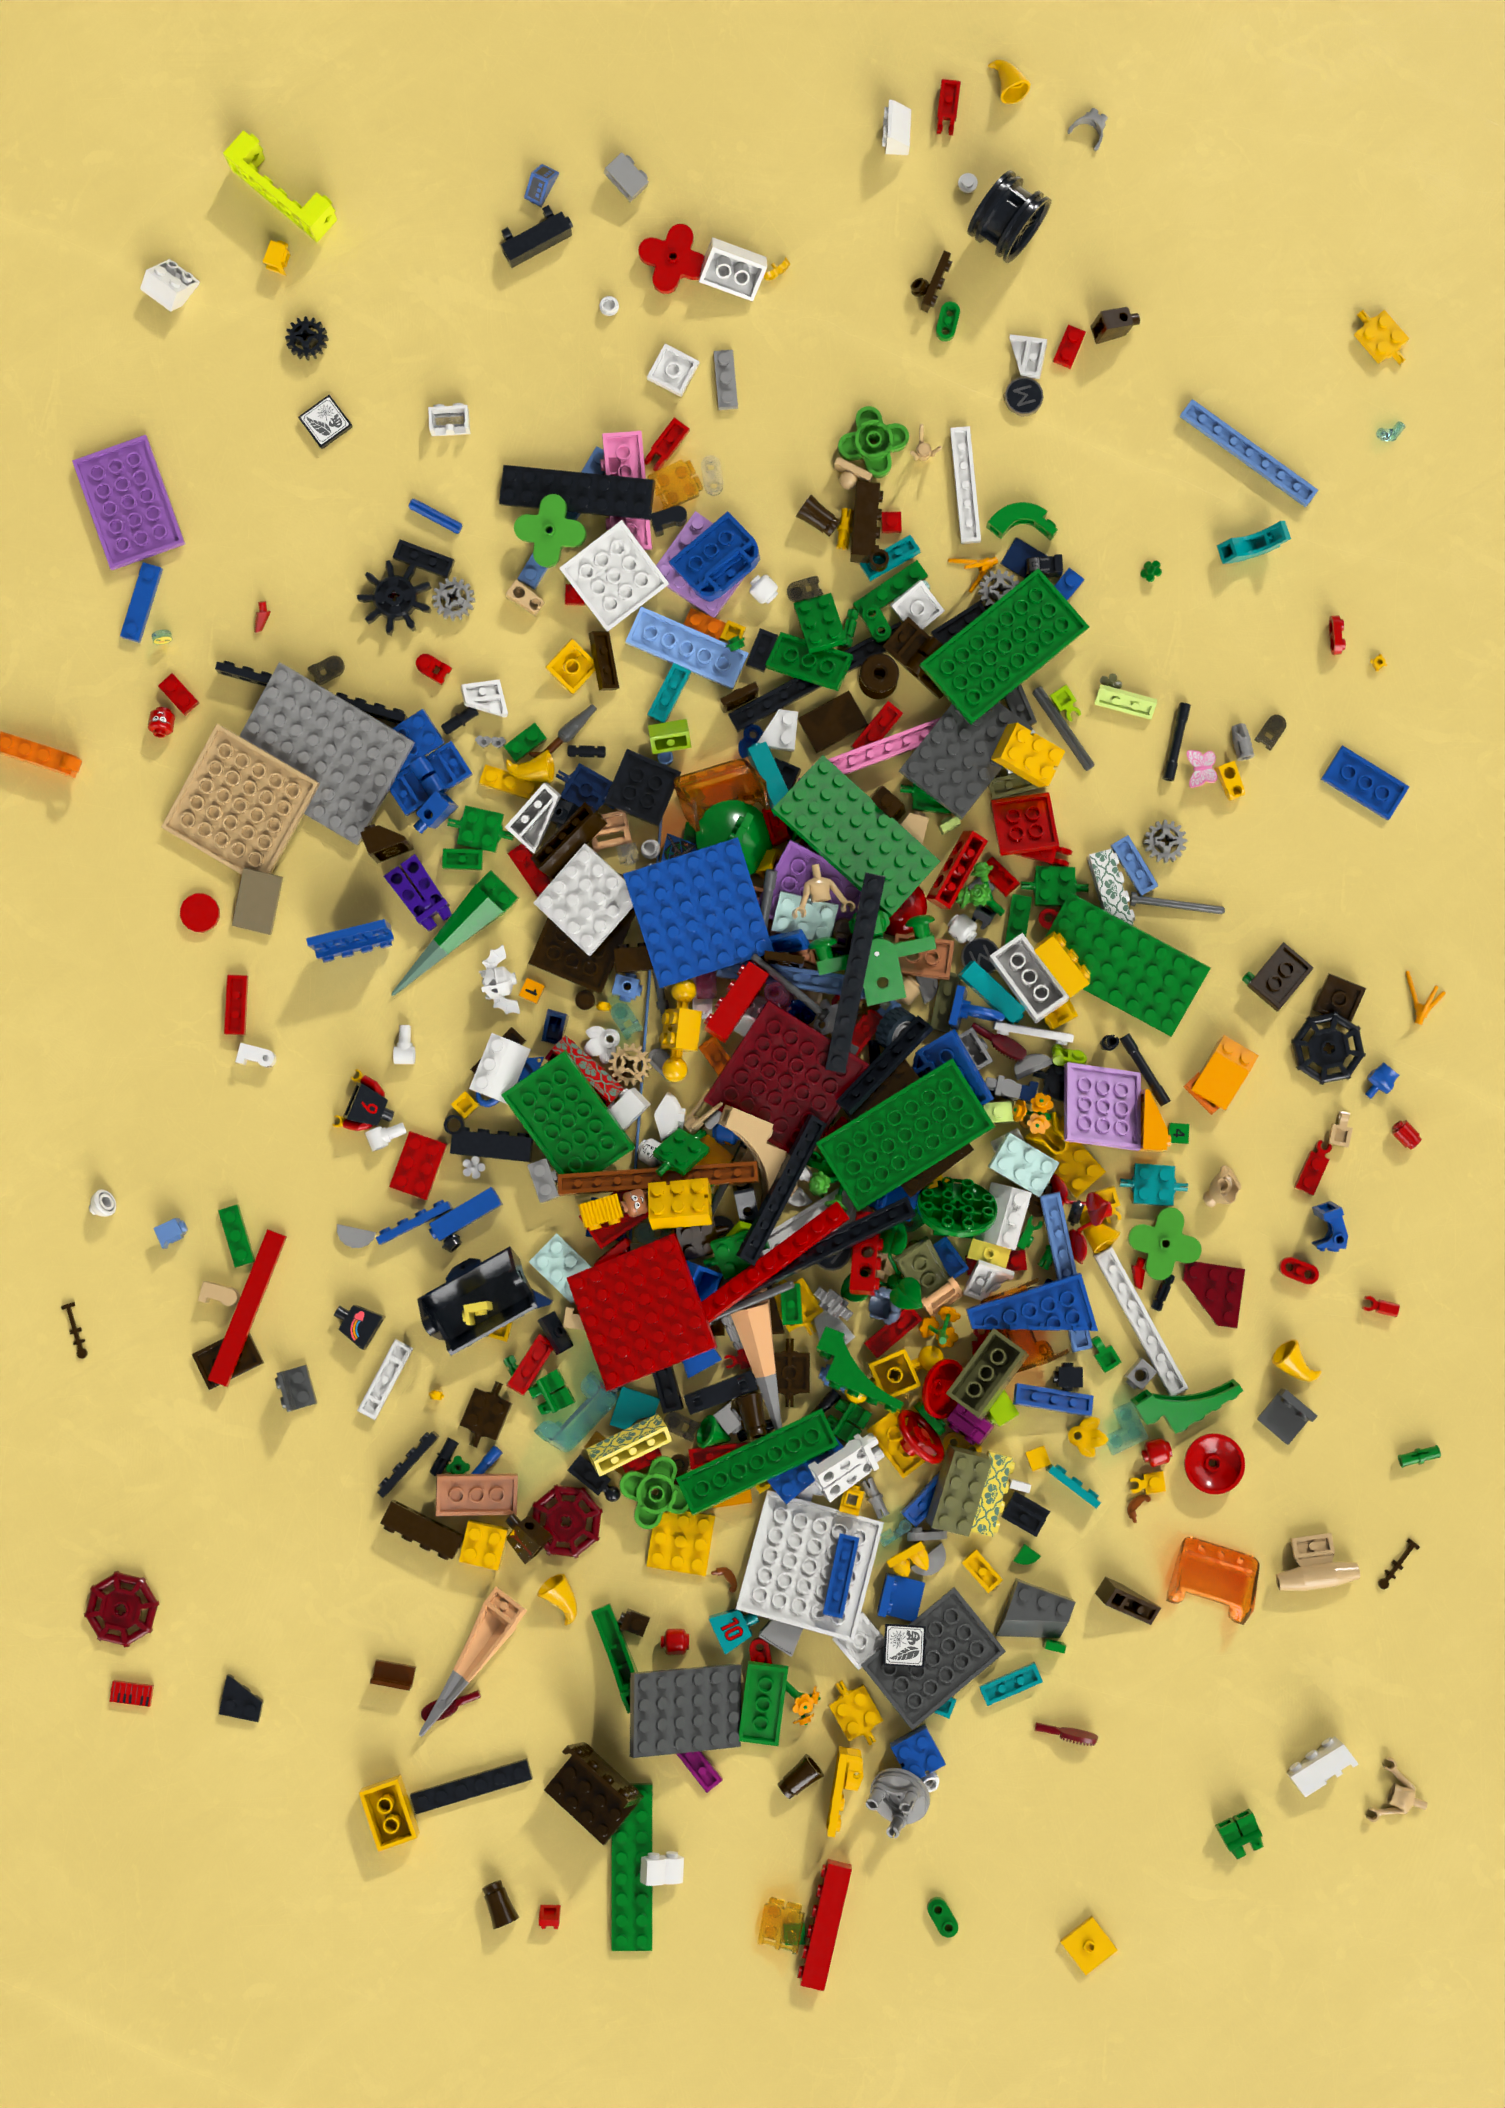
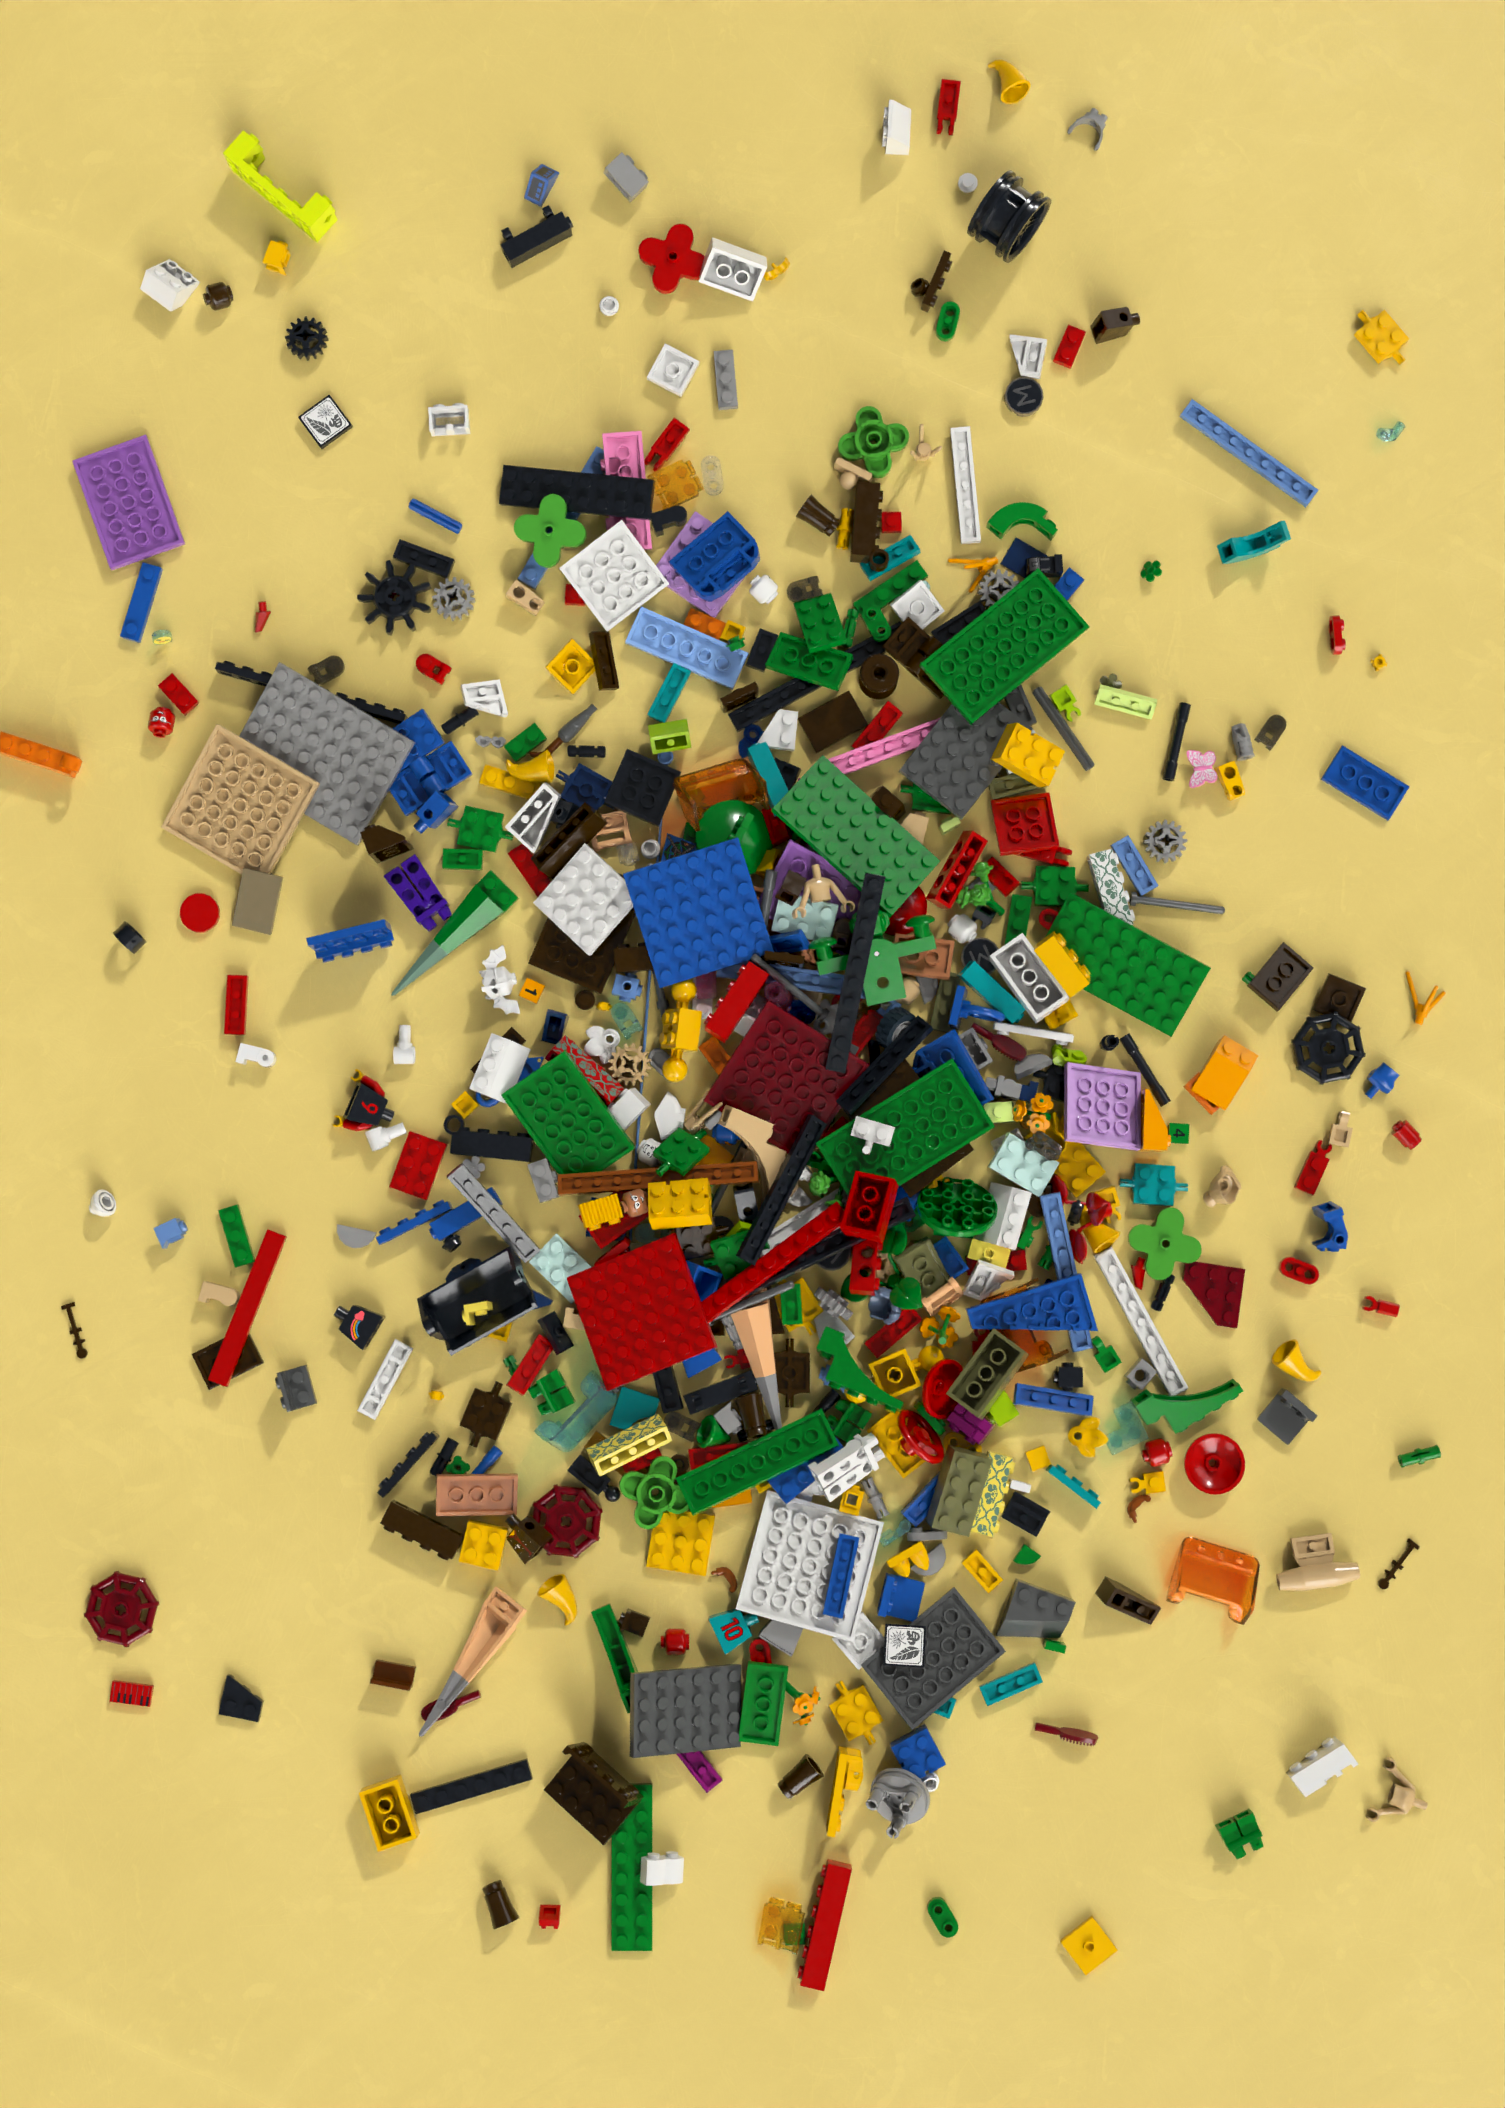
none -> black piece [113,921,146,954]
none -> dark brown head [203,282,233,310]
none -> plate [447,1163,540,1263]
none -> dark brown brick [775,870,807,906]
none -> red brick [840,1171,899,1243]
none -> white plate [851,1116,895,1155]
none -> clear smoke plate [1025,1131,1062,1160]

